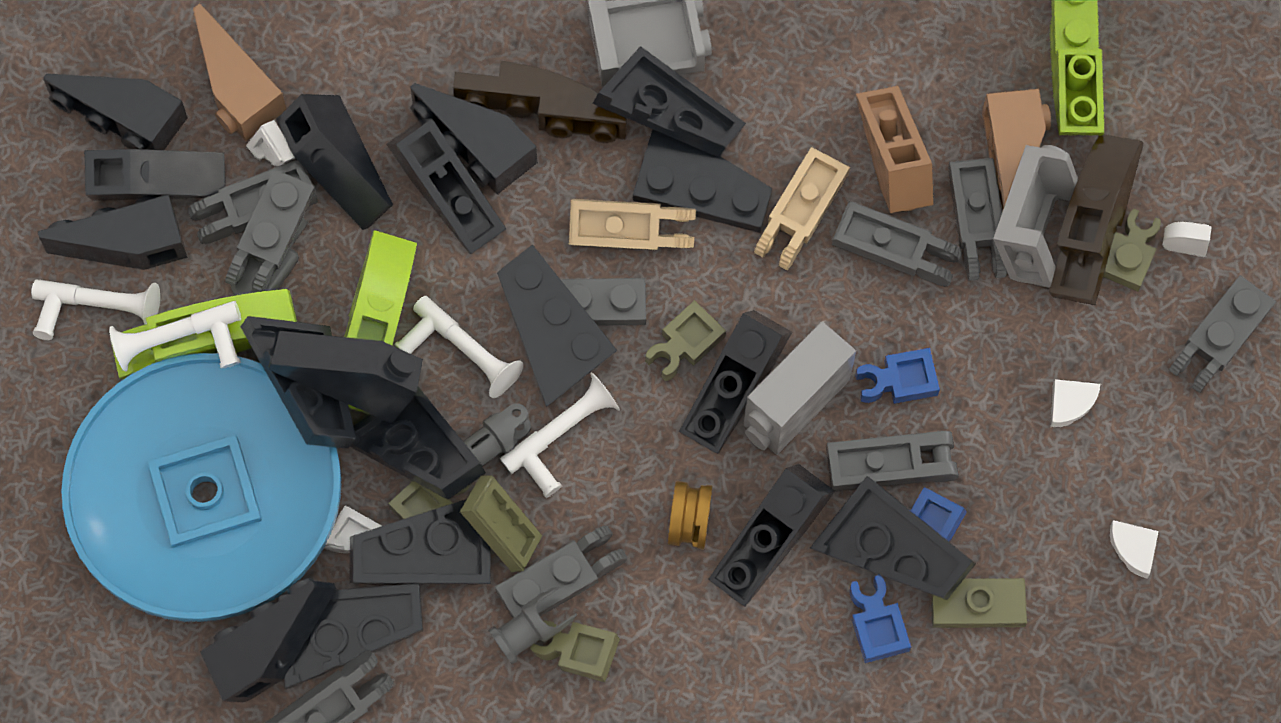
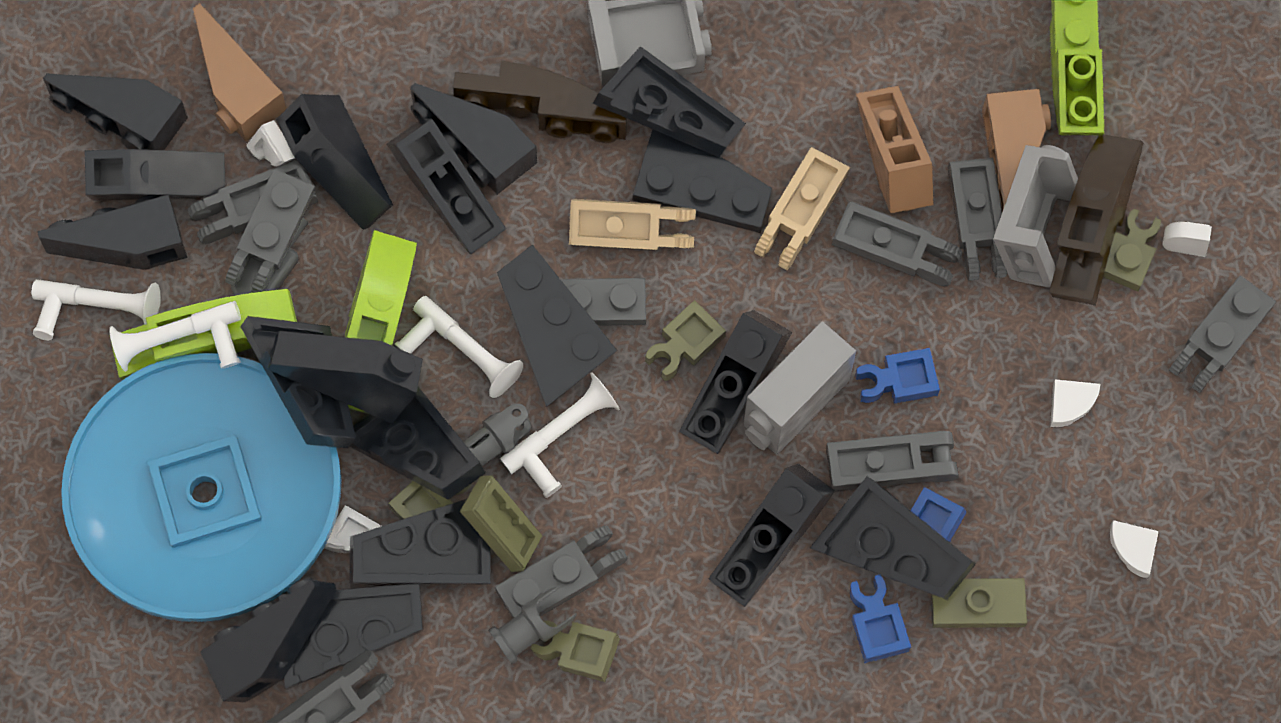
pearl gold wheel [668,481,713,549] -> none

